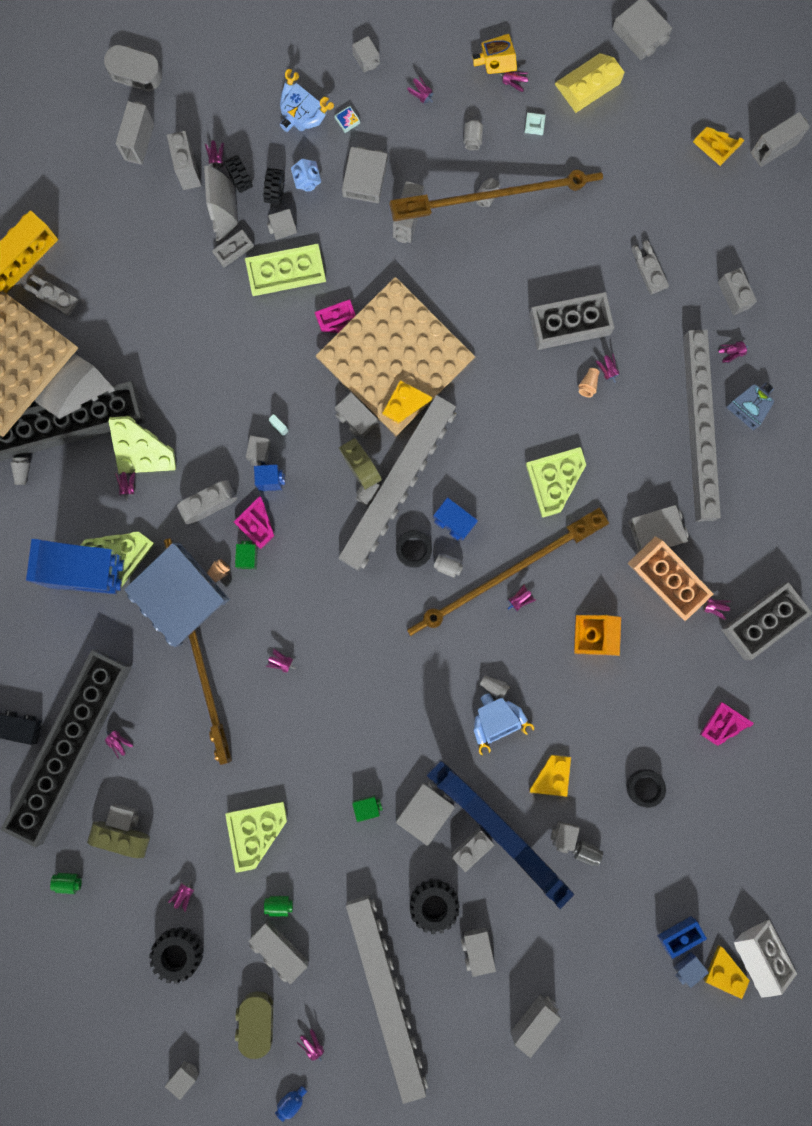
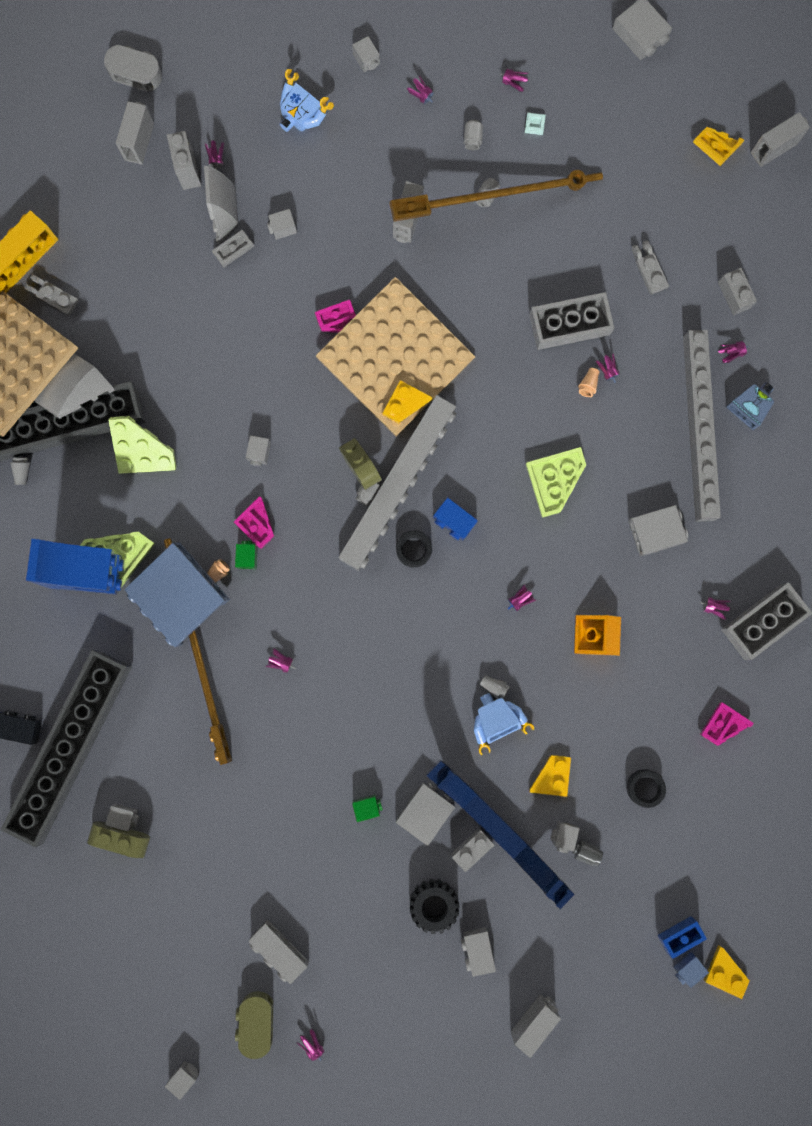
green brick [50,873,82,894] -> none
flat silver piece [105,730,133,759] -> none
flat silver piece [115,472,135,501] -> none
black tyre [149,927,204,984] -> none
flat silver piece [167,880,195,912] -> none
light grey brick [177,480,237,524] -> none
black tyre [224,155,253,193] -> none
yellowish green plate [225,801,287,873] -> none
yellowish green plate [245,244,326,296] -> none
blue brick [254,465,285,491] -> none
black tyre [263,168,285,205] -> none
green brick [264,896,293,917] -> none
light aqua tile [269,414,289,436] -> none
blue plant [275,1086,307,1122] -> none
light blue brick [291,159,321,191] -> none
tile [335,106,360,133] -> none
light grey brick [335,393,378,438] -> none
light grey brick [342,146,388,203] -> none
light grey brick [346,895,429,1104] -> none
pearl gold bar [407,507,609,636] -> none
light grey brick [434,554,464,578] -> none
yellow torso [472,34,517,74] -> none
light yellow slope [555,53,625,113] -> none
light nougat brick [627,536,713,621] -> none
white slope [734,920,797,998] -> none

